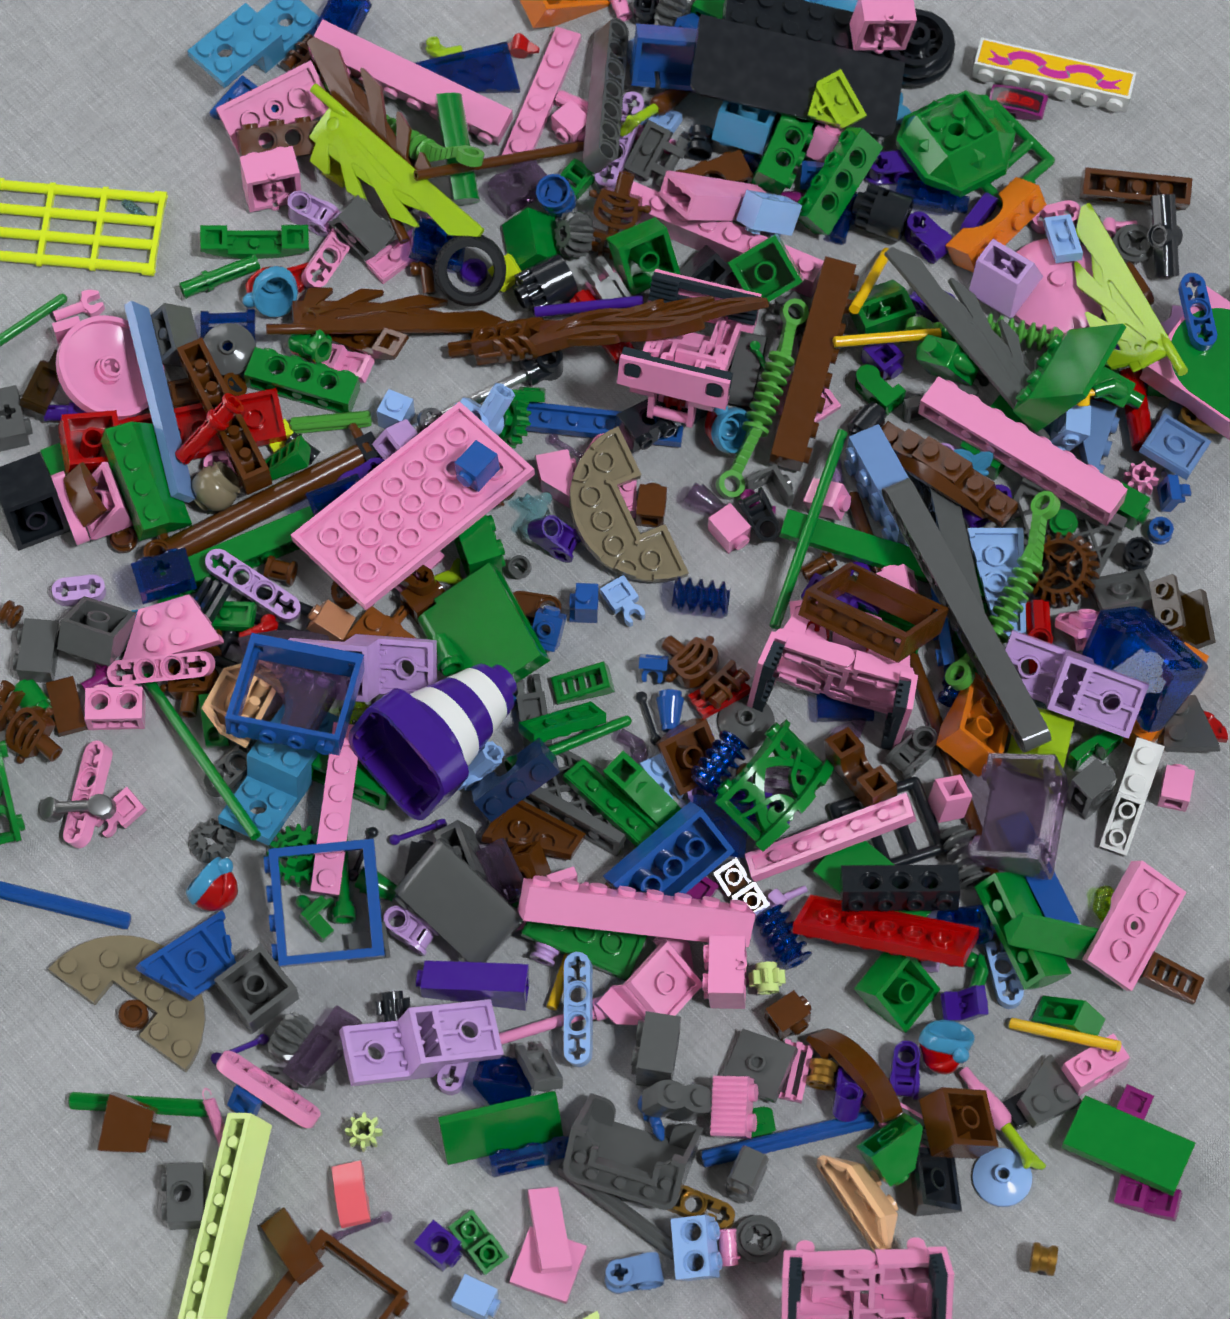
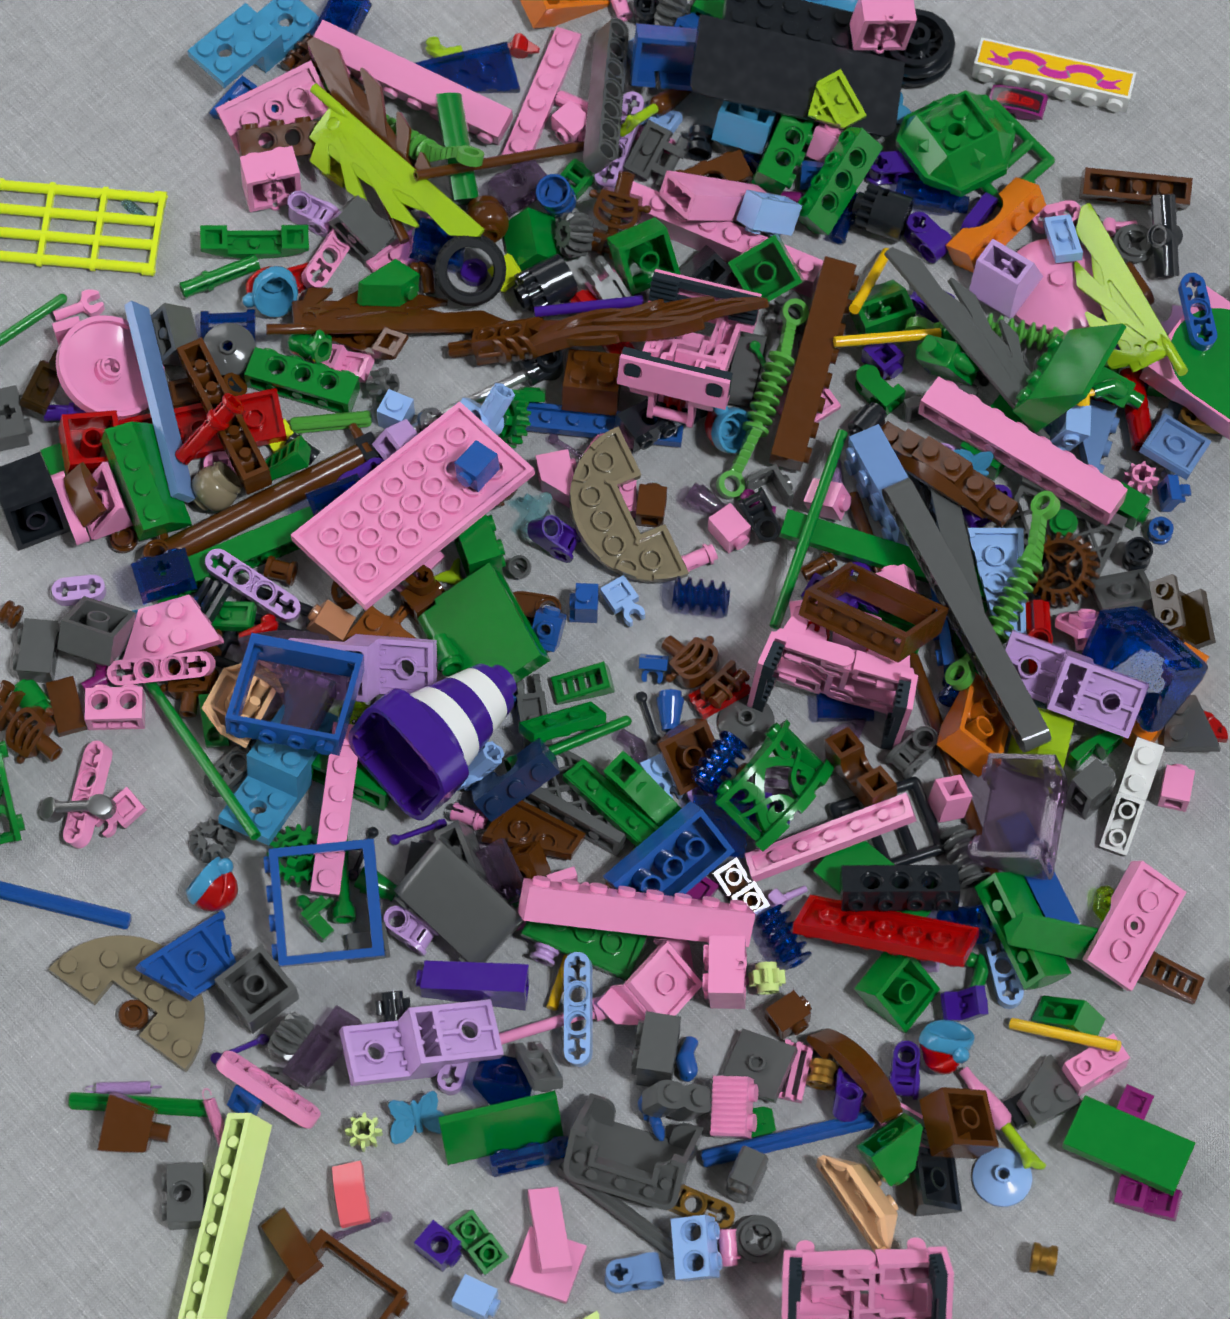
none -> lavender piece [85,1081,162,1095]
none -> green slope [357,259,420,307]
none -> dark grey gear [366,367,400,402]
none -> dark azure piece [388,1091,445,1145]
none -> bright pink pin [450,802,488,831]
none -> reddish brown piece [466,195,509,242]
none -> reddish brown brick [562,349,621,416]
none -> blue arm [676,1036,698,1082]
none -> bright pink pin [681,544,718,572]

